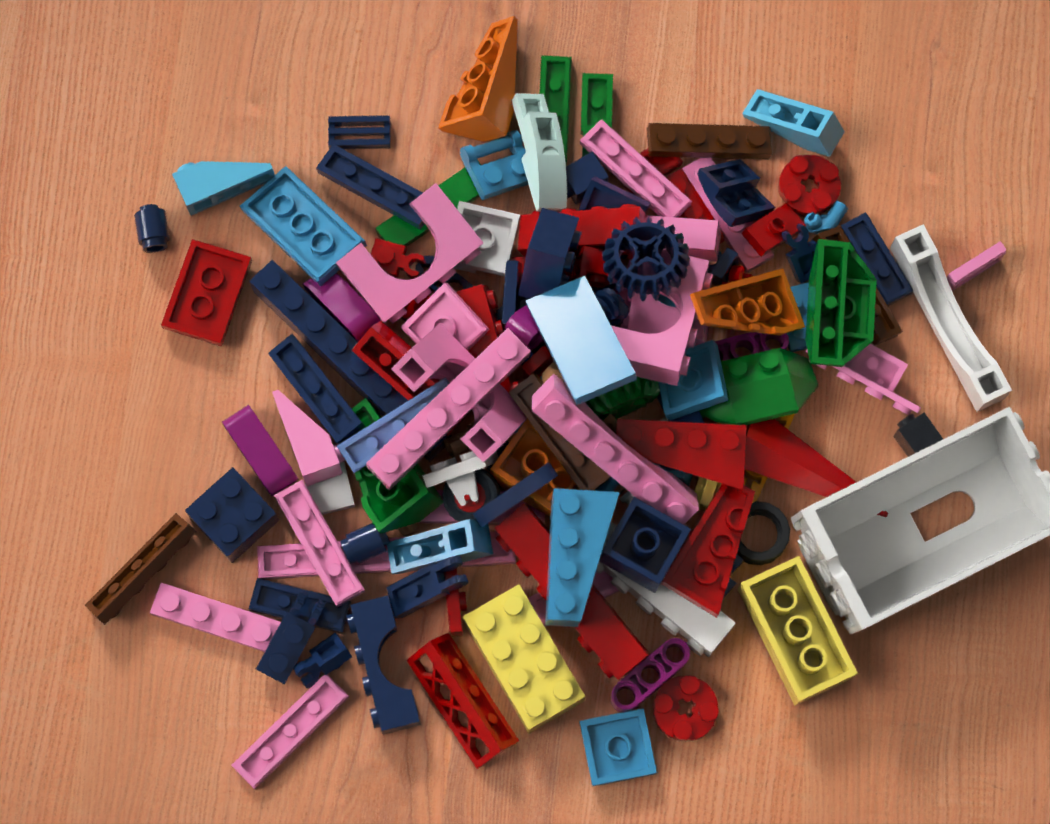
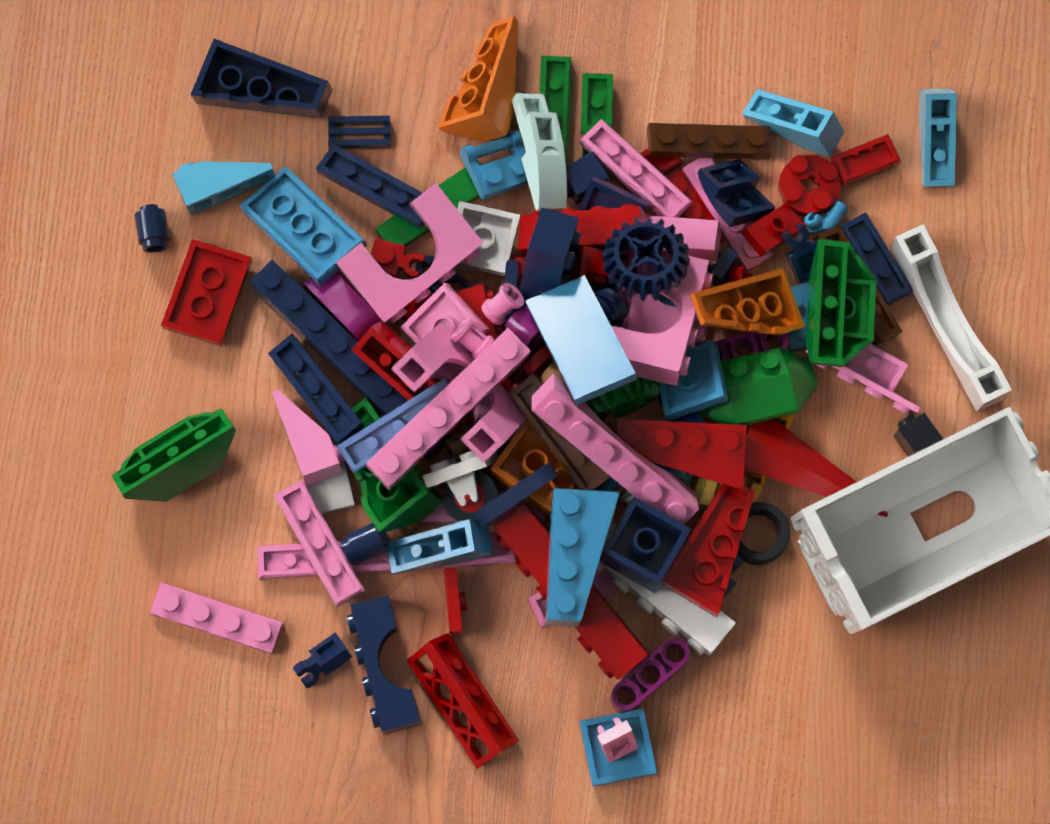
reddish brown plate [85,513,196,625] -> none
dark blue brick [185,467,279,563] -> none
magenta beam [222,405,299,497] -> none
bright pink tile [231,674,349,789] -> none
dark blue tile [249,578,351,634] -> none
dark blue hinge [255,590,326,685] -> none
dark blue hinge [387,555,469,618] -> none
light yellow brick [463,584,586,734] -> none
red plate [653,675,719,741] -> none
light yellow brick [737,556,858,706] -> none
bright pink tile [947,241,1006,291] -> none
none -> green wedge [112,409,236,502]
none -> dark blue wedge [191,39,333,118]
none -> bright pink bush [451,317,494,359]
none -> bright pink bush [482,283,524,325]
none -> bright pink tile [597,717,638,763]
none -> red plate [831,134,901,187]
none -> medium azure slope [919,88,957,187]

